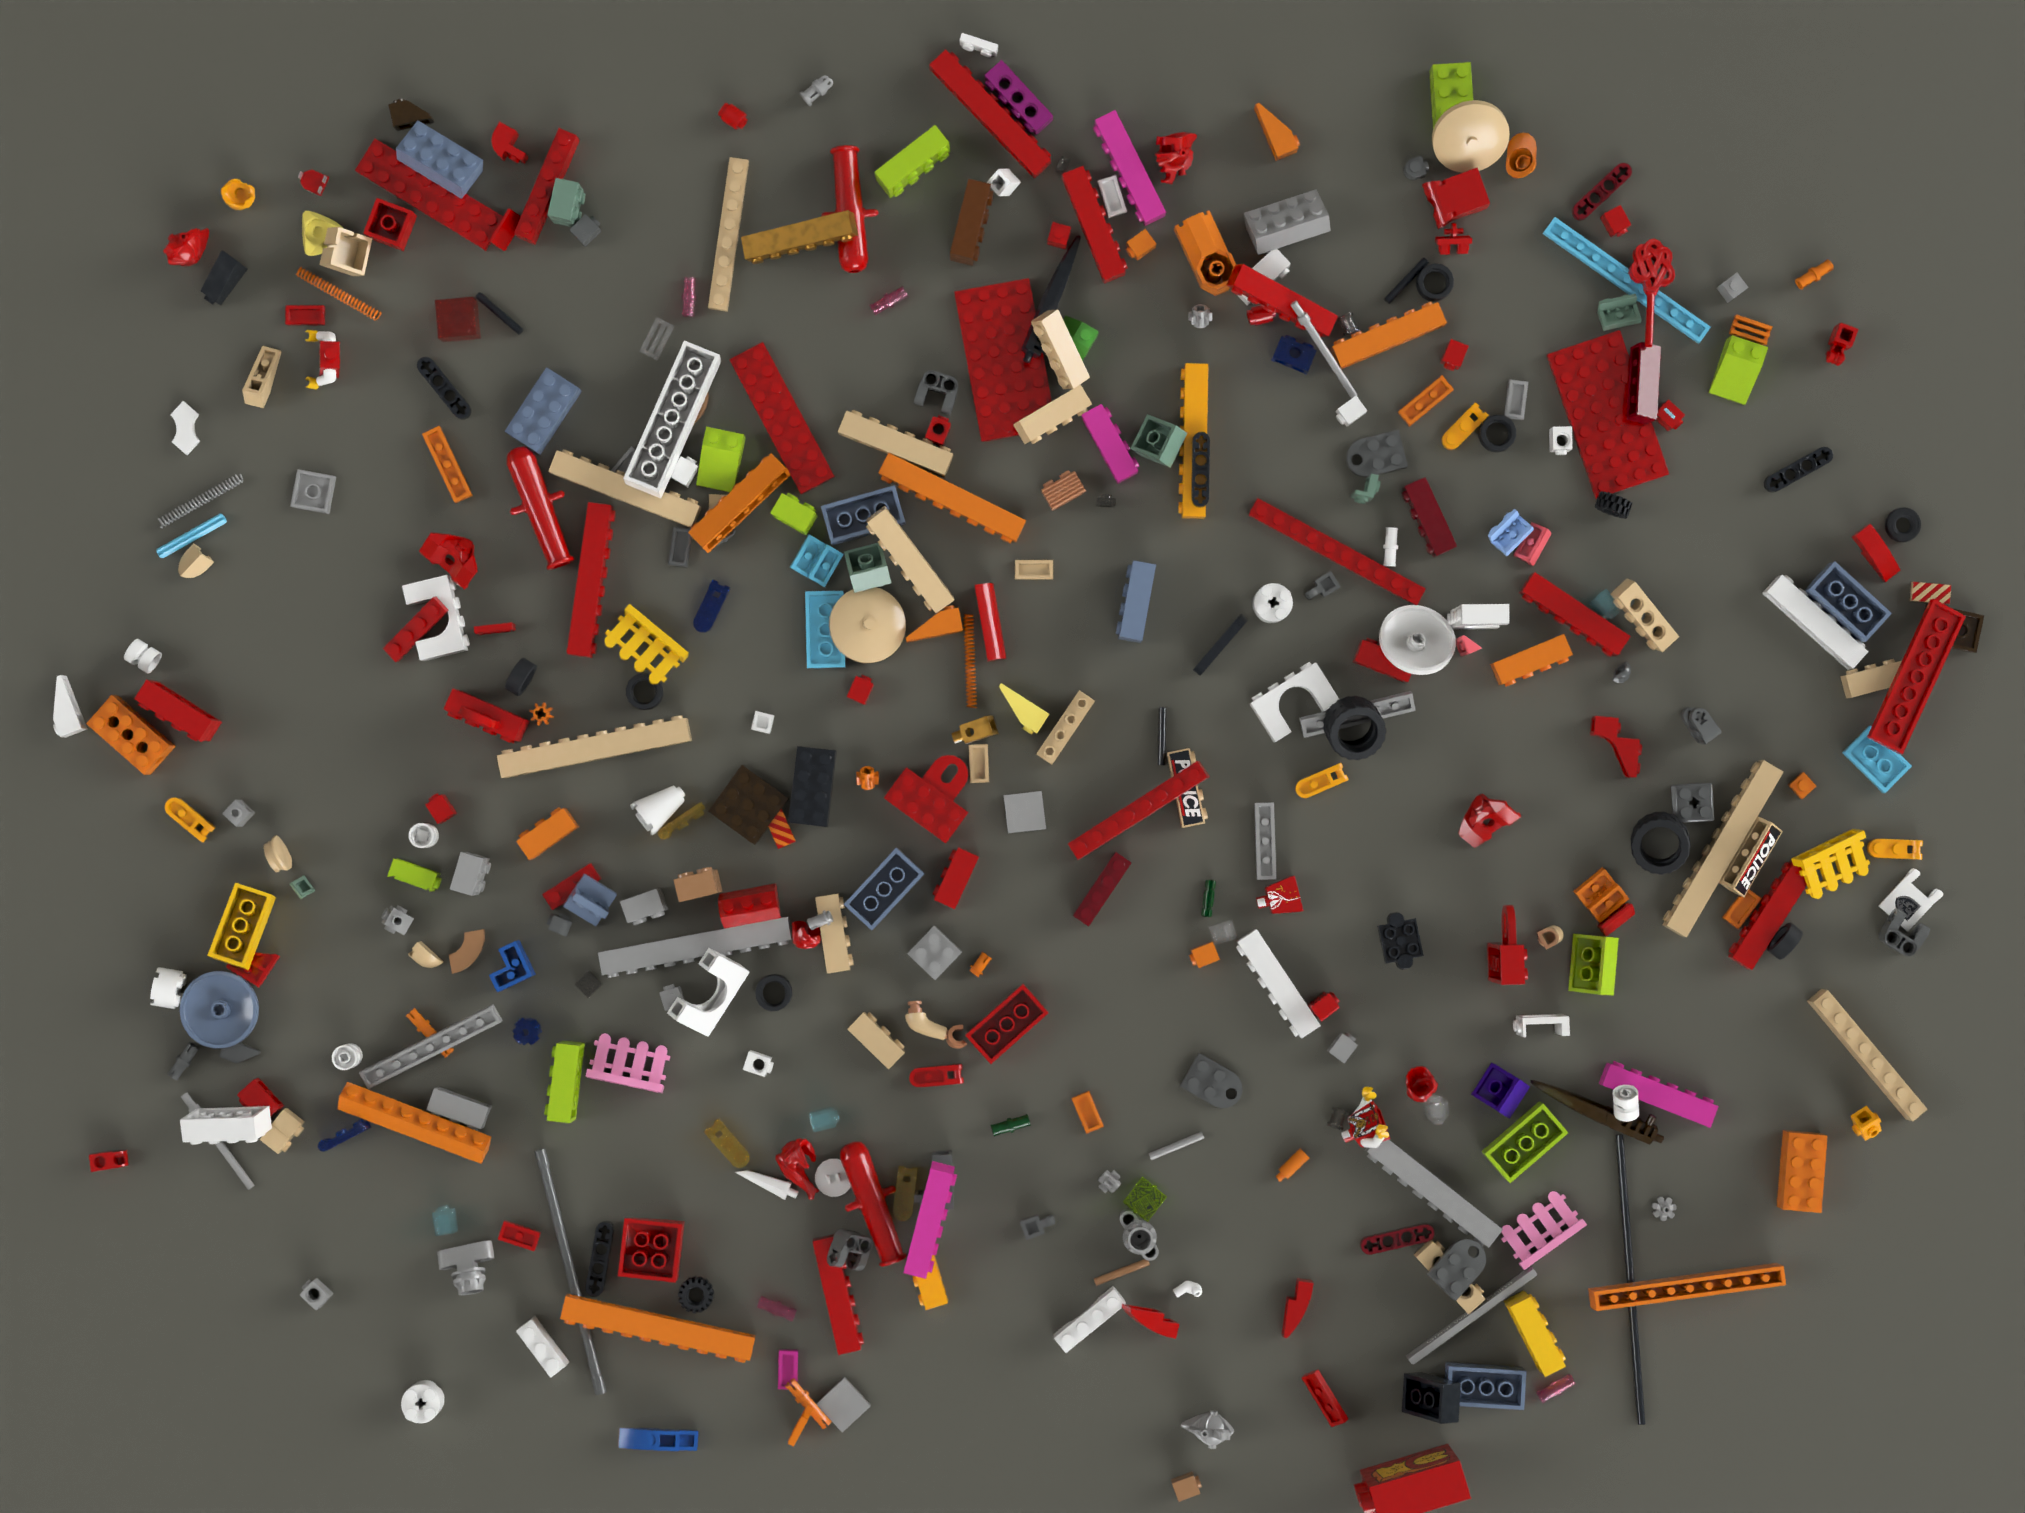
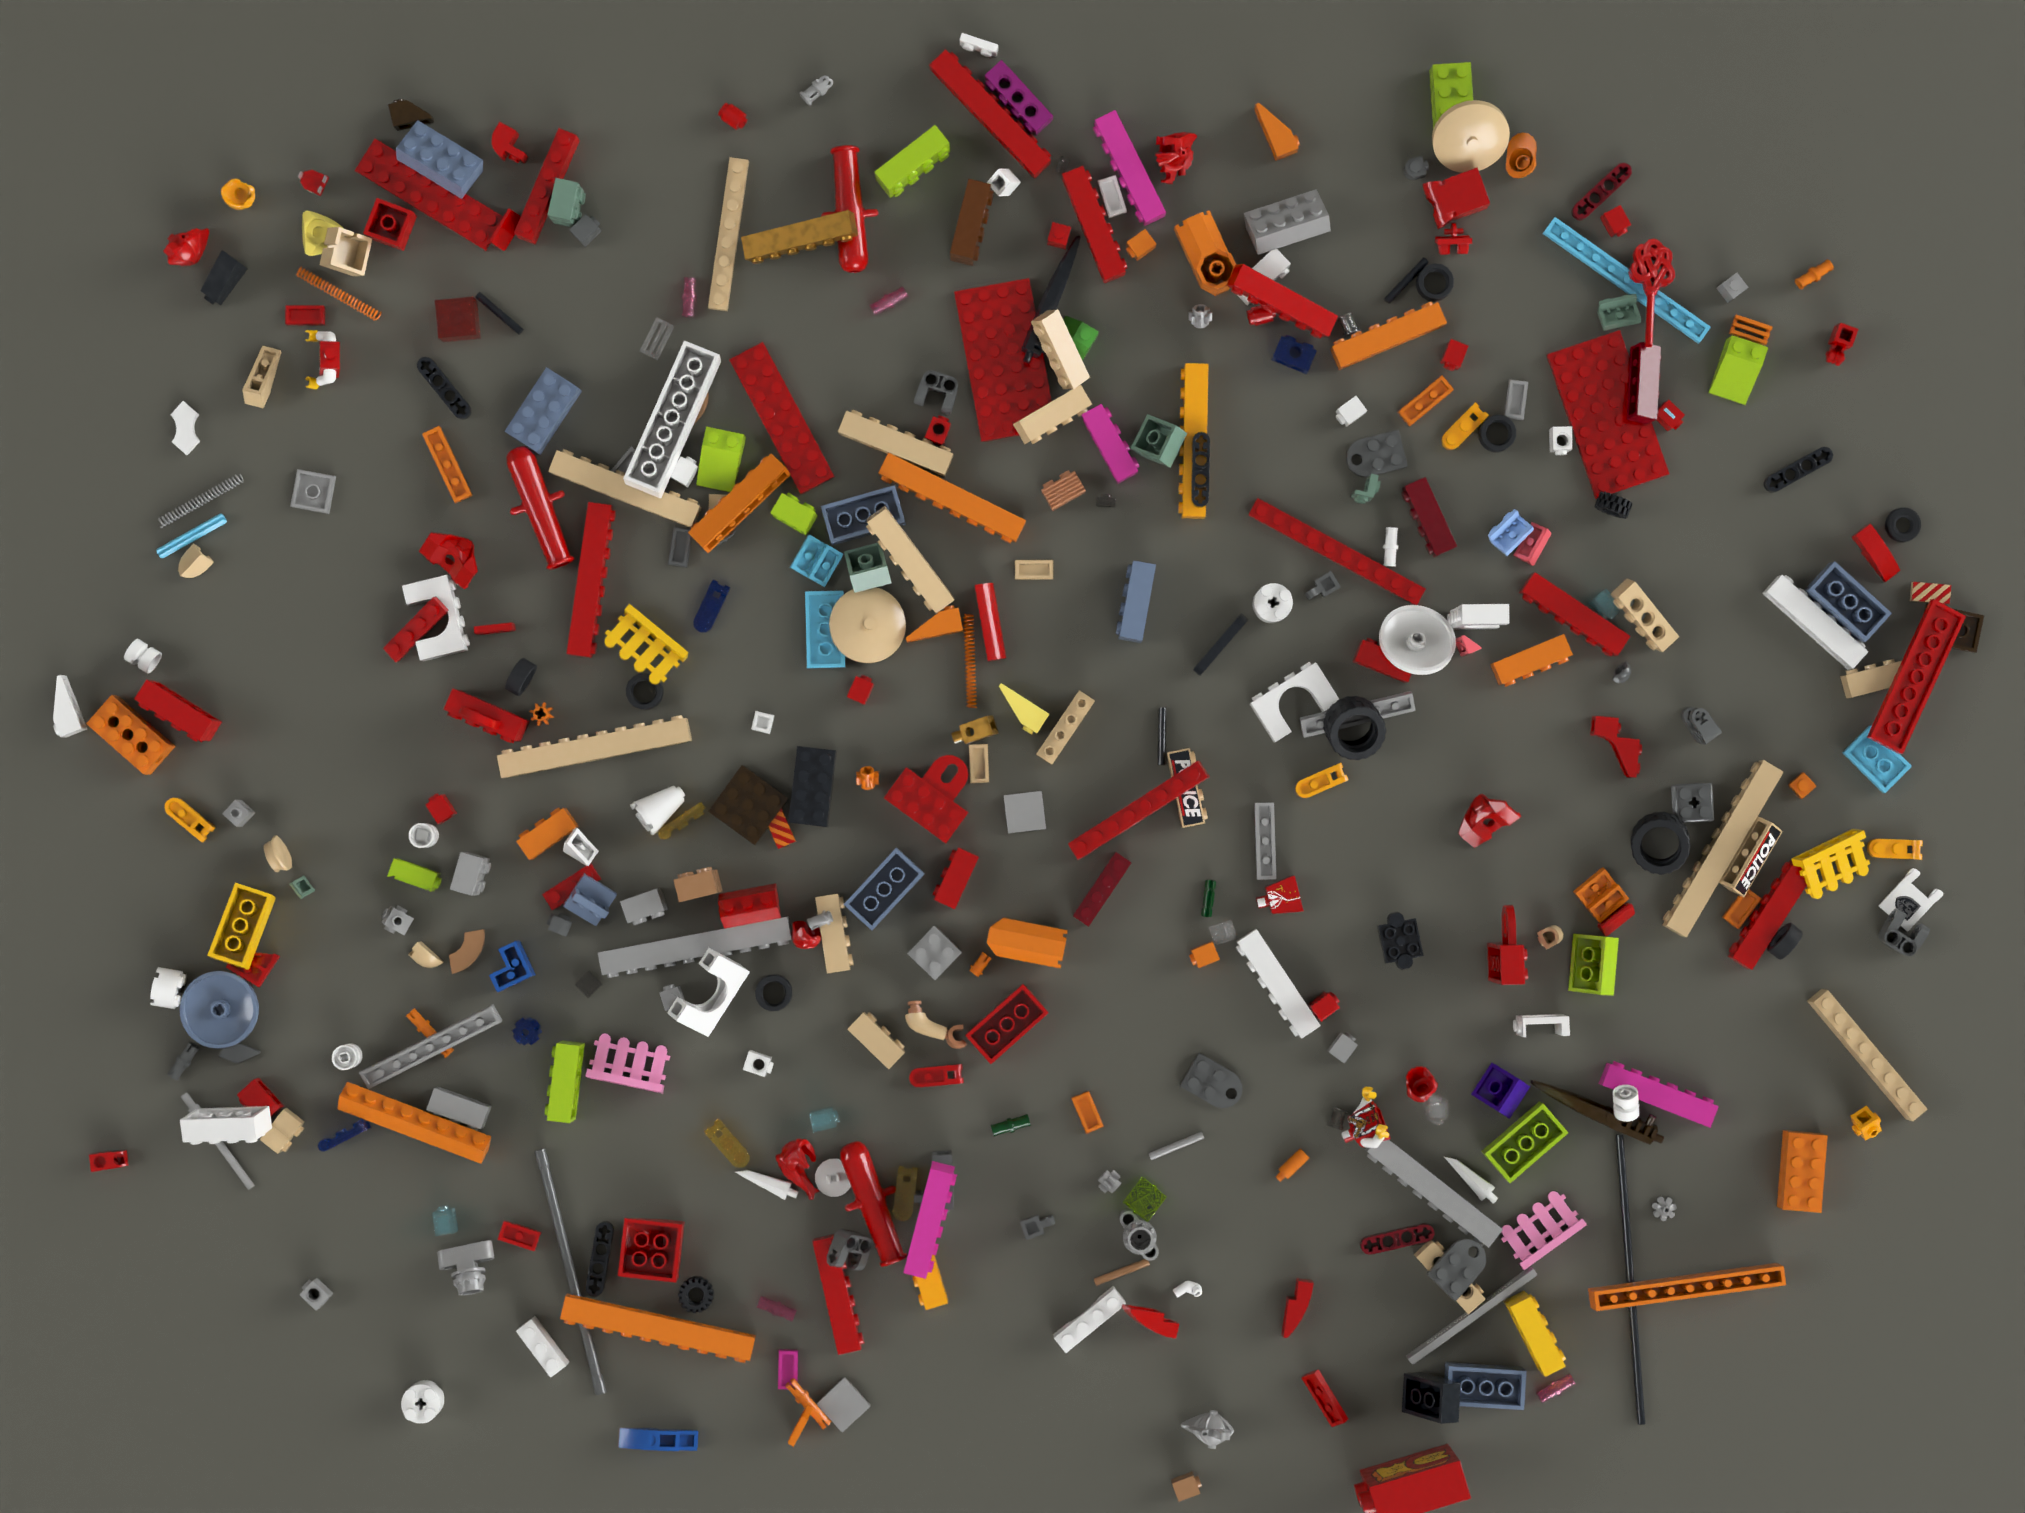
light grey bar [1290,301,1358,398] -> none
none -> white slope [563,828,599,866]
none -> orange brick [987,917,1068,968]
none -> white bar [1444,1157,1498,1203]

